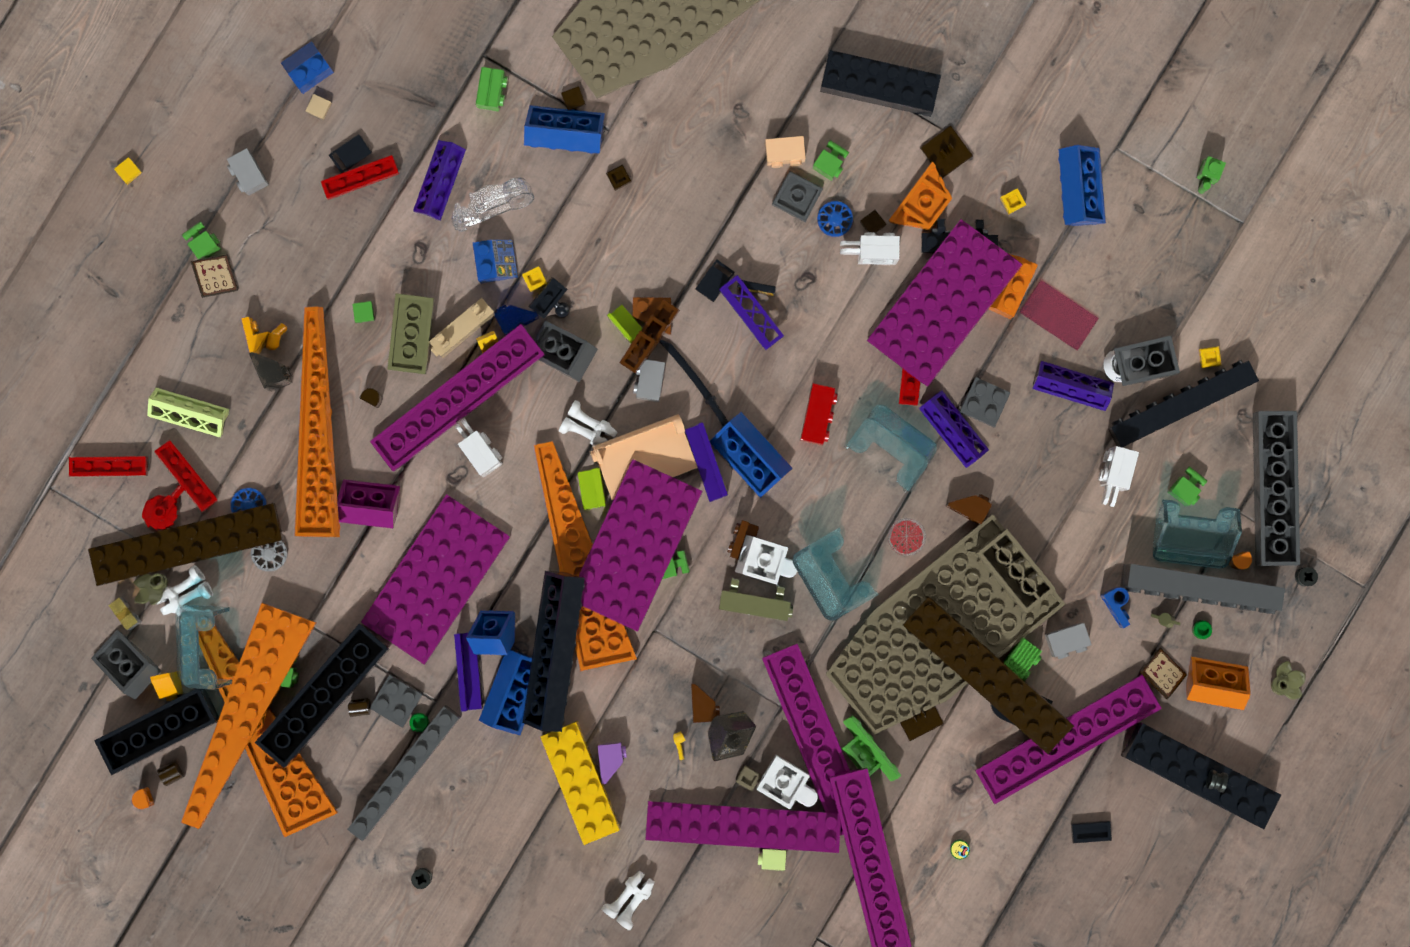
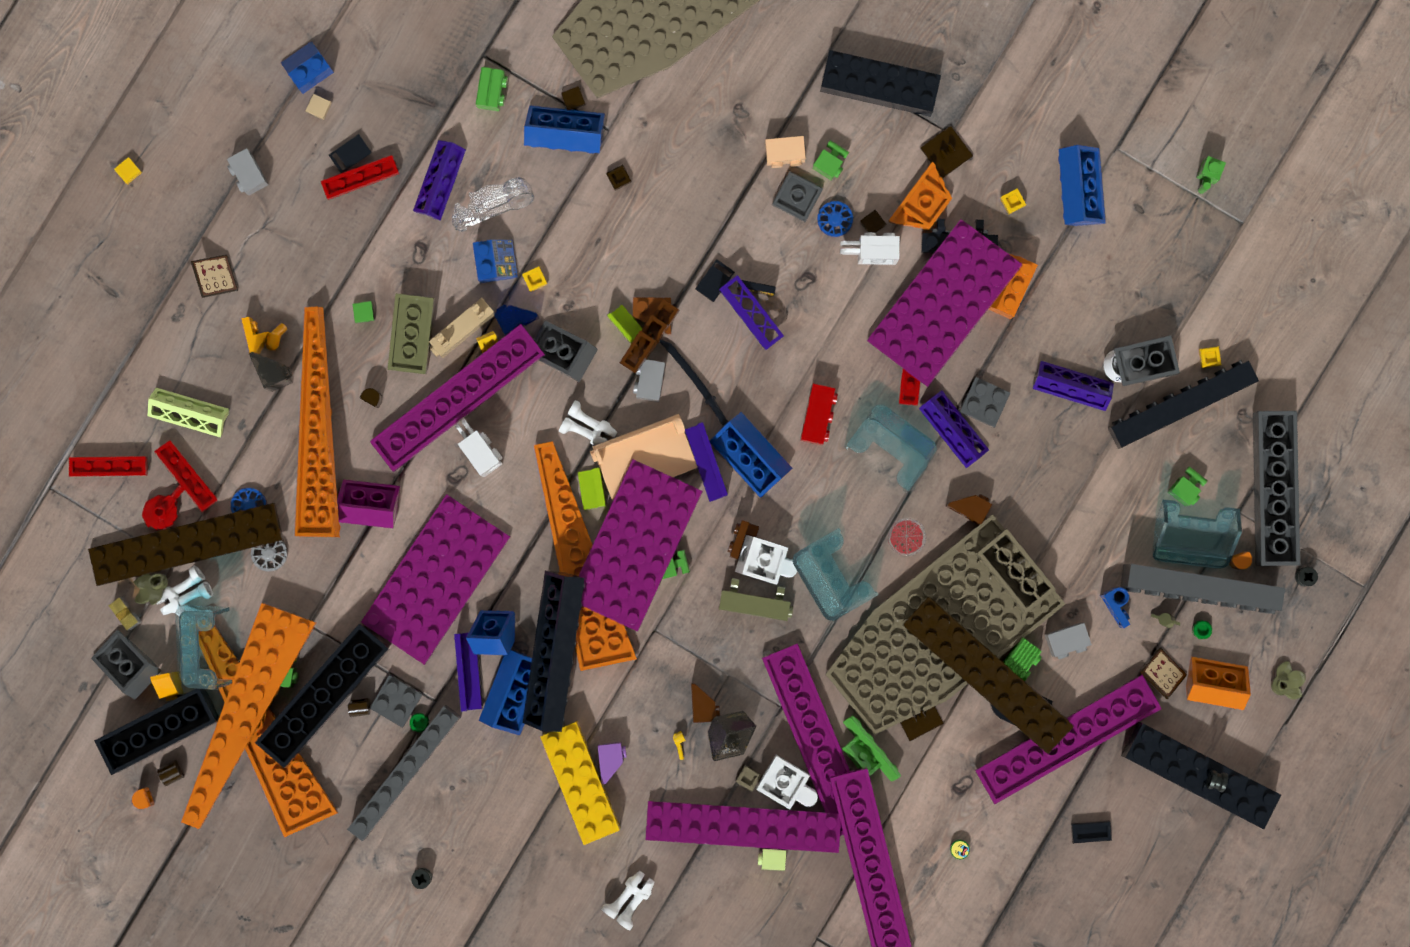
bright green brick [182,221,221,260] -> none
black plate [528,277,570,319] -> none
clear pink piece [1019,280,1099,351] -> none
white brick [1098,446,1139,507] -> none

